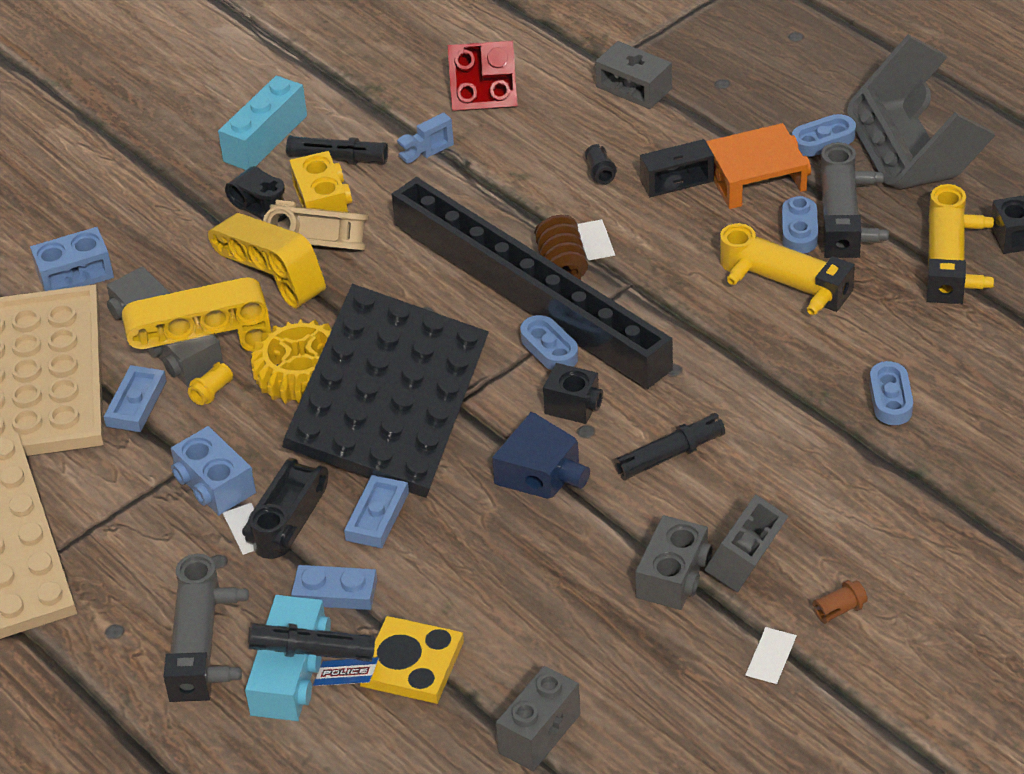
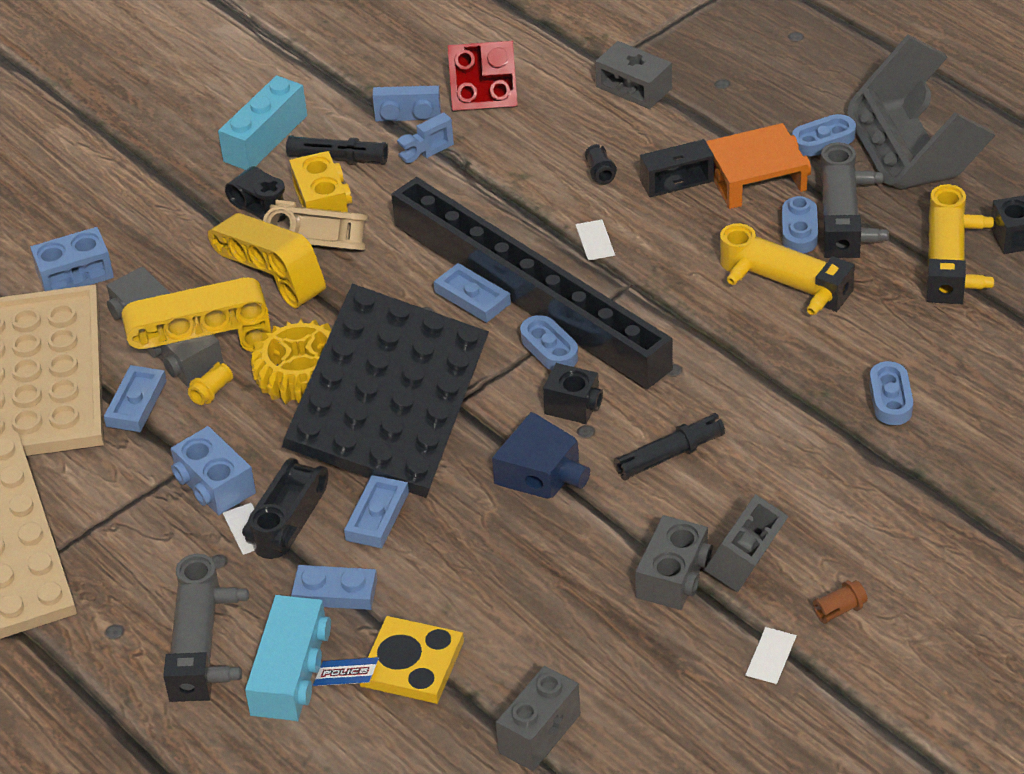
black pin [247,622,375,662] -> none
reddish brown piece [534,214,588,280] -> none
none -> medium blue plate [372,86,441,121]
none -> medium blue plate [434,263,511,323]

